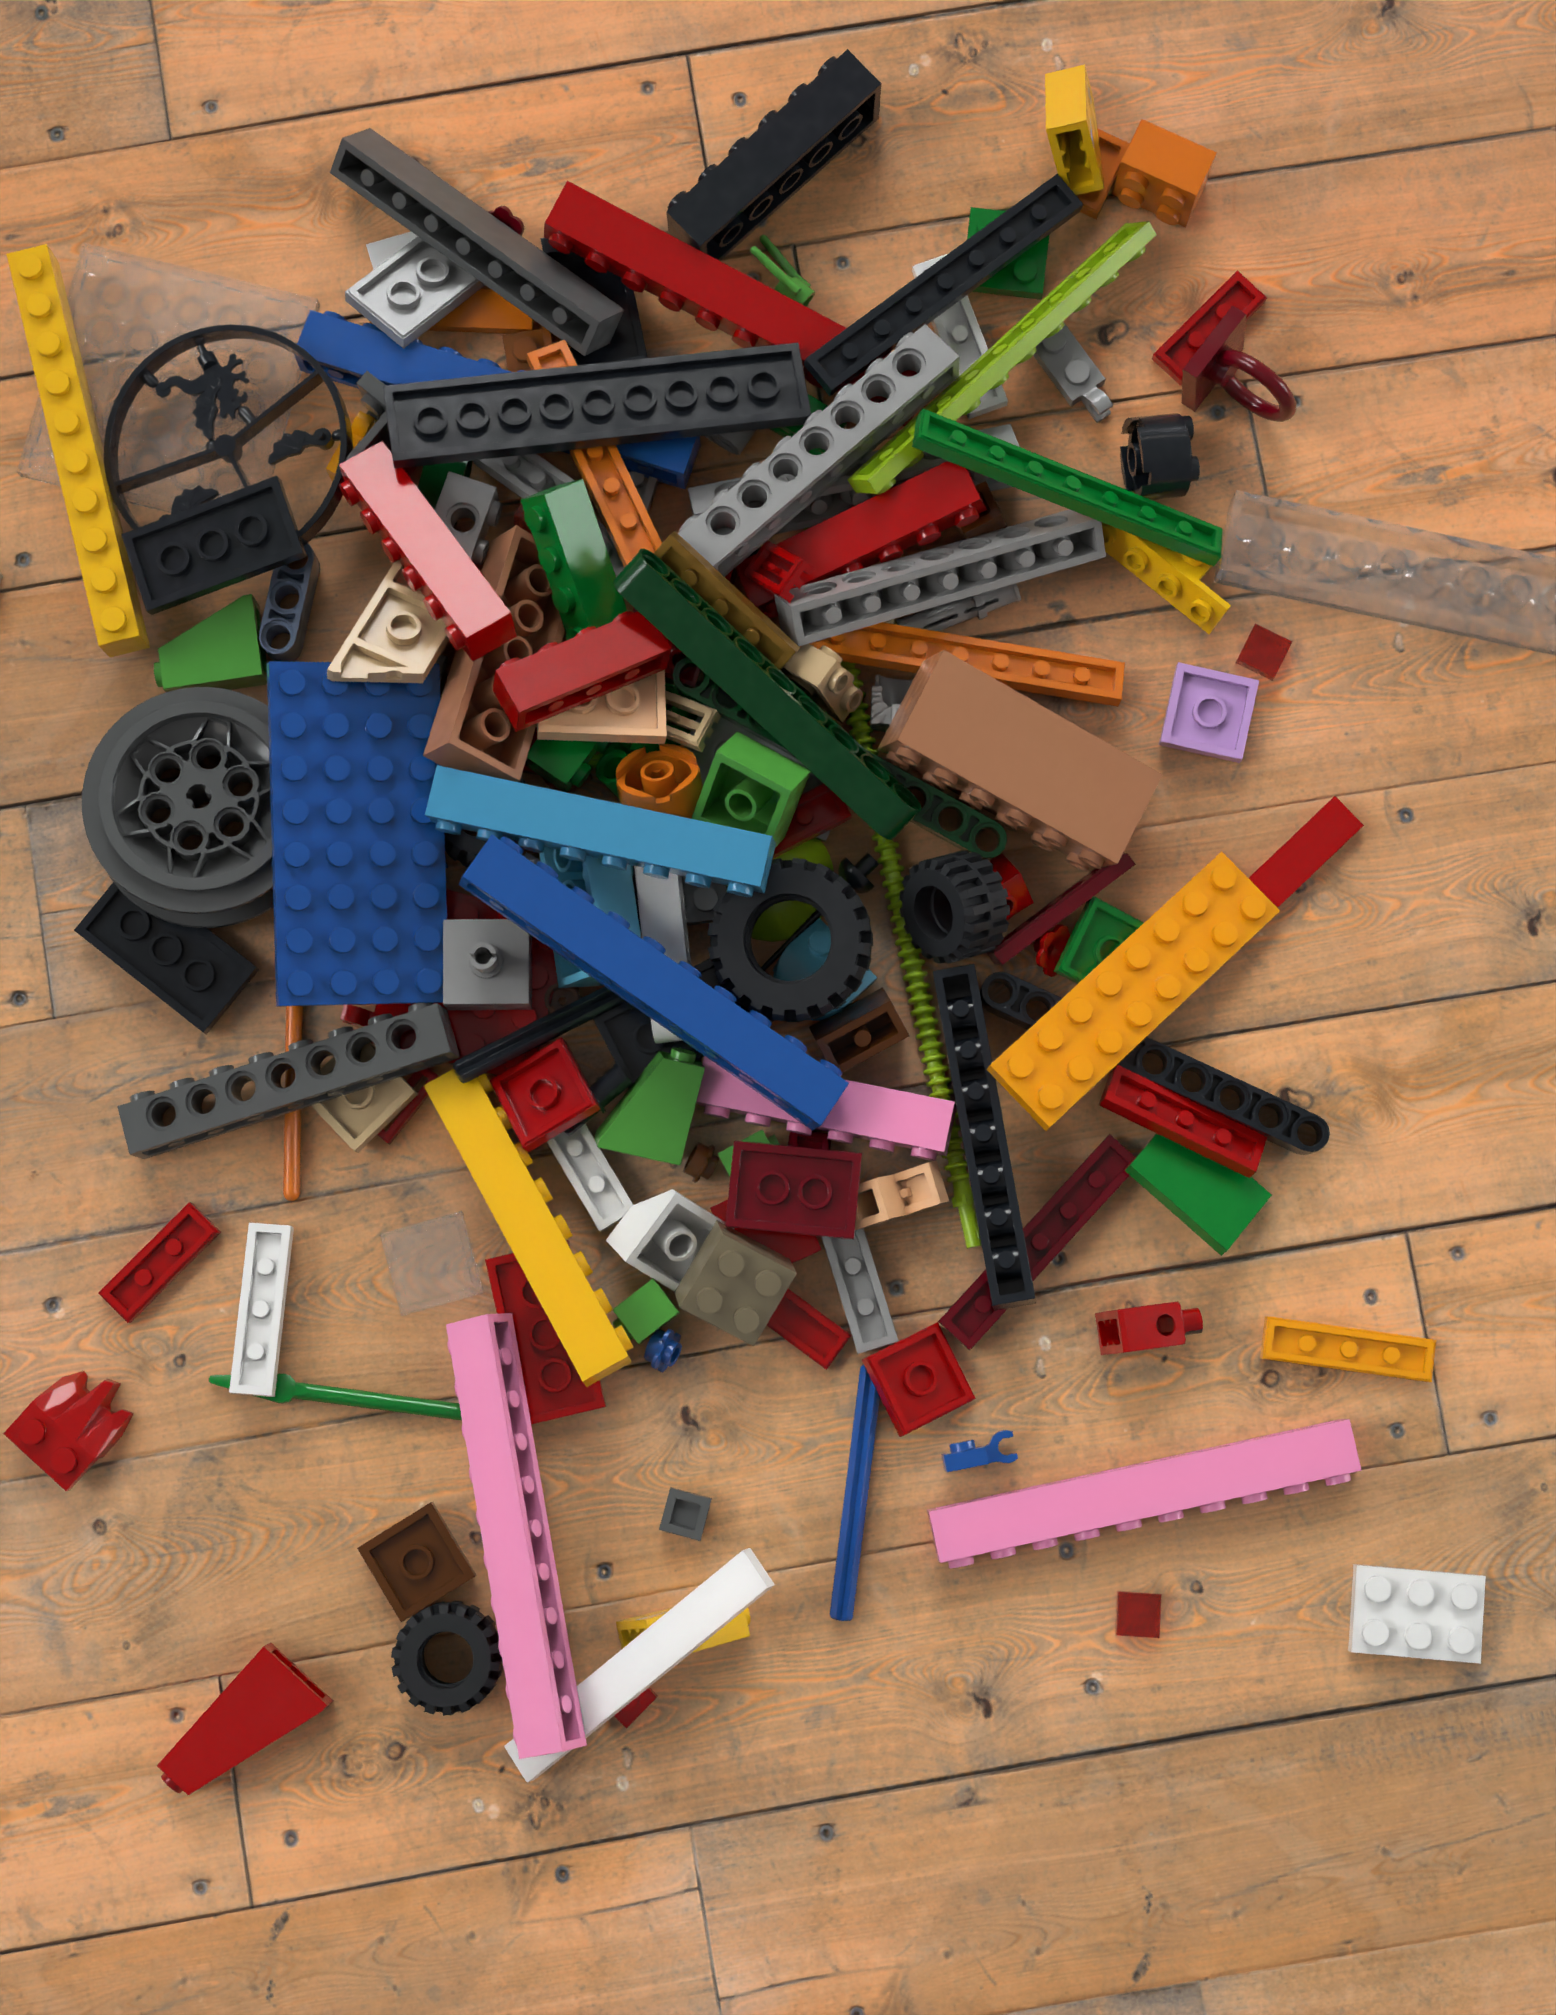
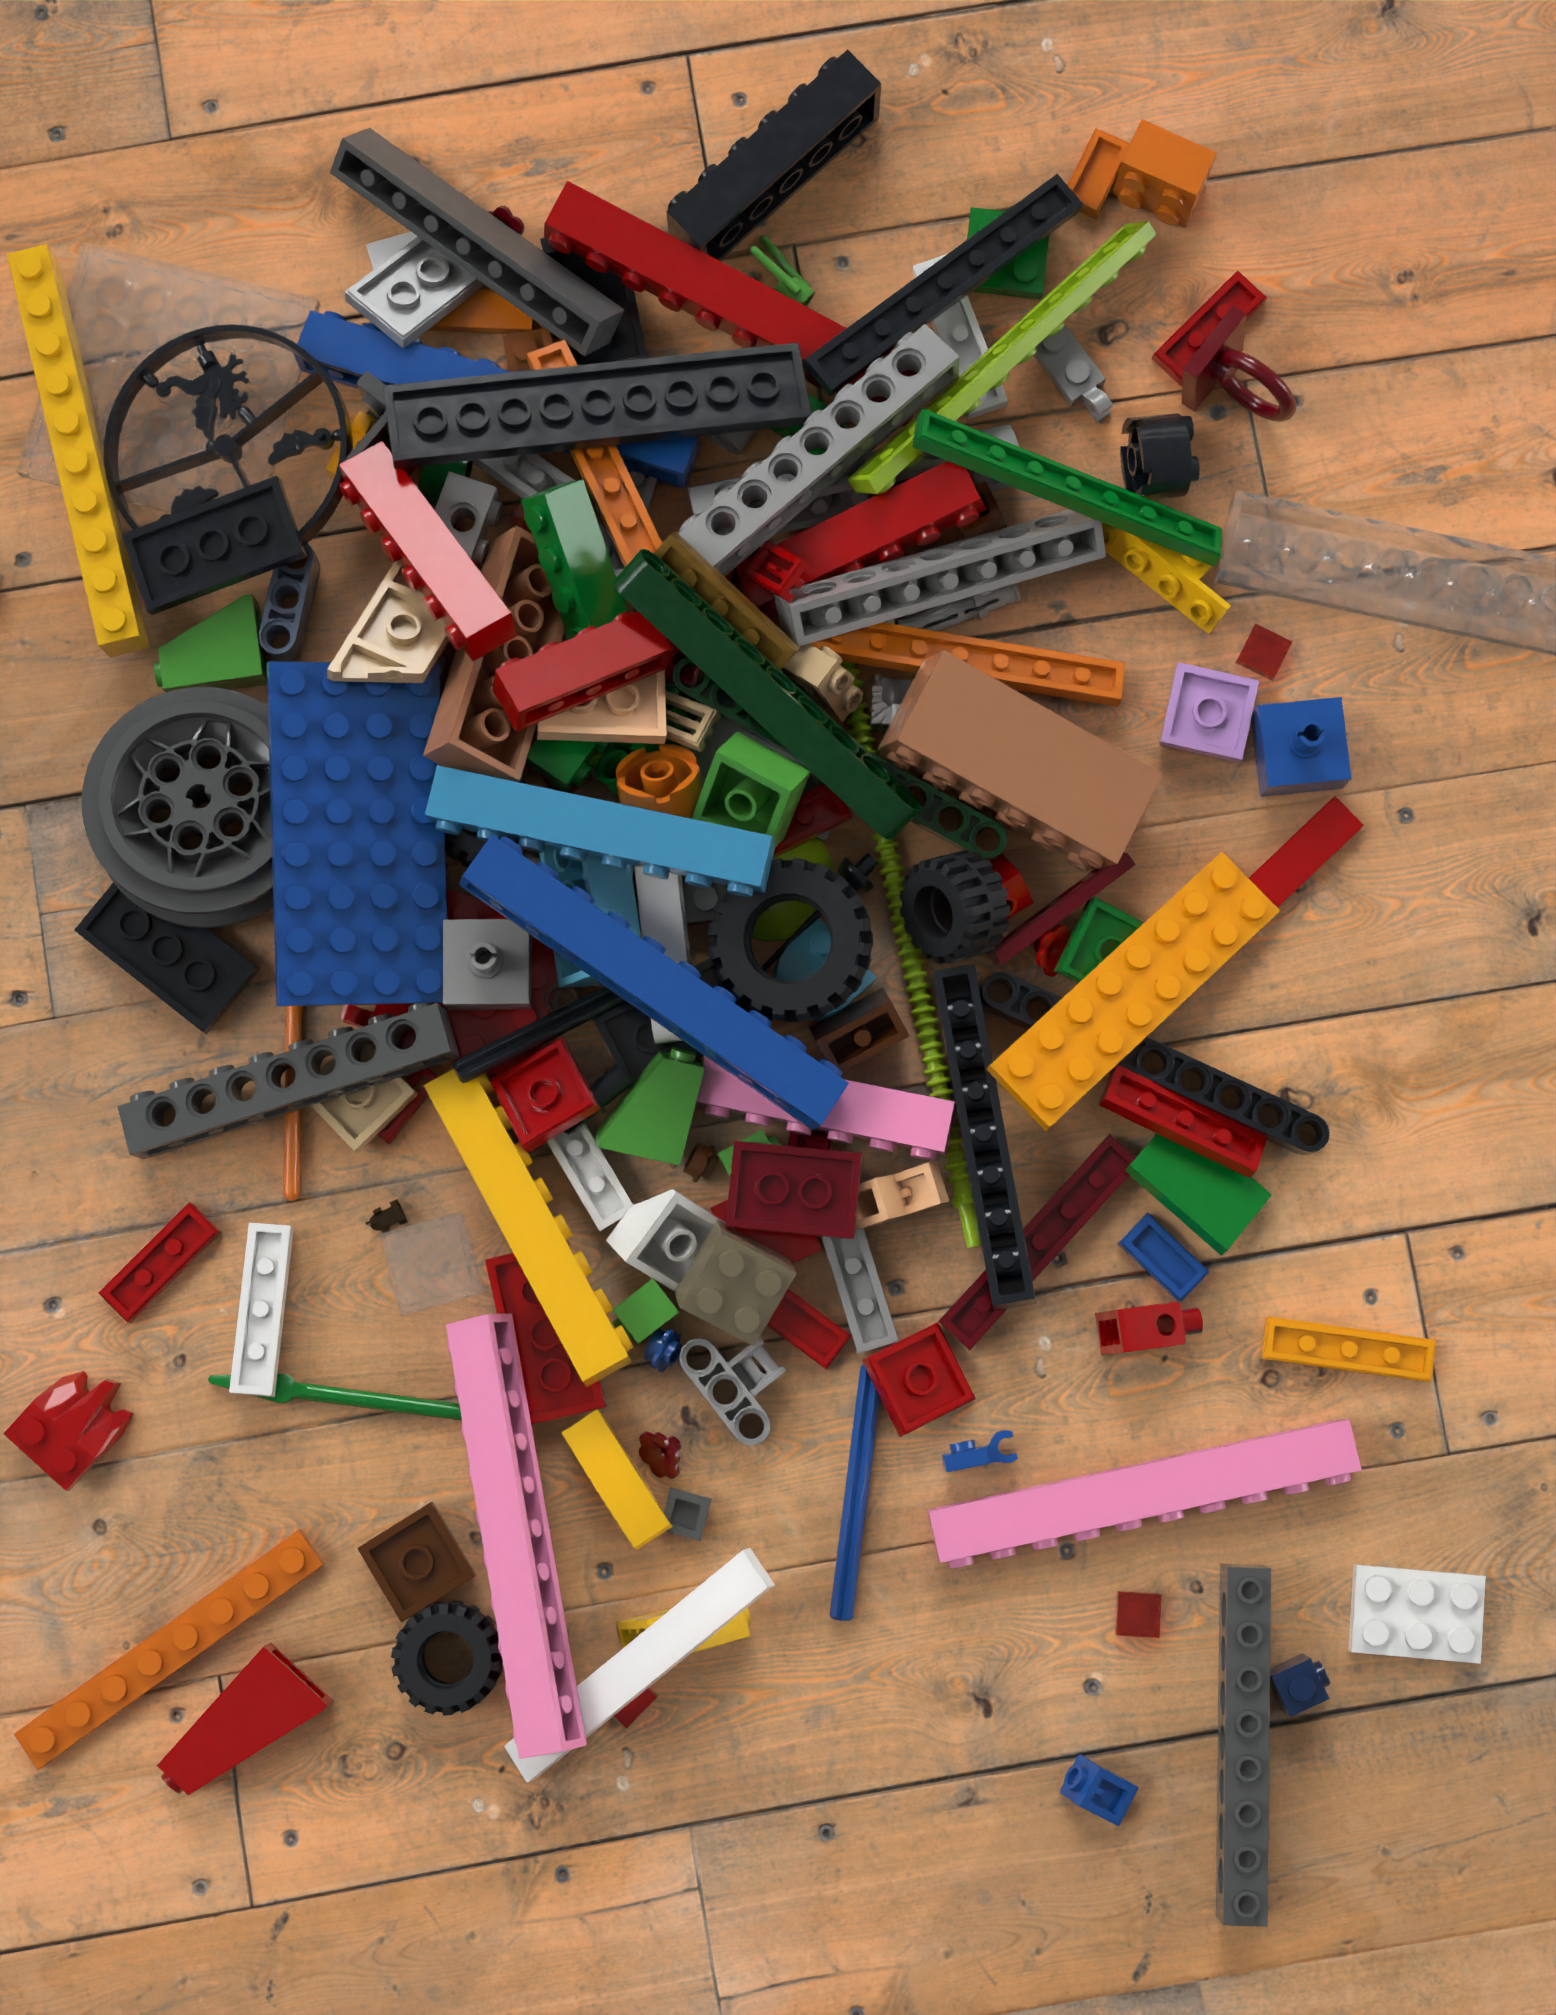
yellow slope [1045,64,1104,195] -> none
none -> orange plate [14,1529,325,1770]
none -> dark brown piece [365,1199,408,1233]
none -> yellow slope [561,1409,672,1550]
none -> dark red plant [638,1431,681,1479]
none -> light grey piece [679,1337,787,1445]
none -> blue bracket [1060,1754,1139,1826]
none -> blue tile [1117,1213,1209,1303]
none -> dark grey brick [1216,1564,1271,1927]
none -> blue brick [1251,697,1352,797]
none -> dark blue brick [1270,1654,1330,1717]

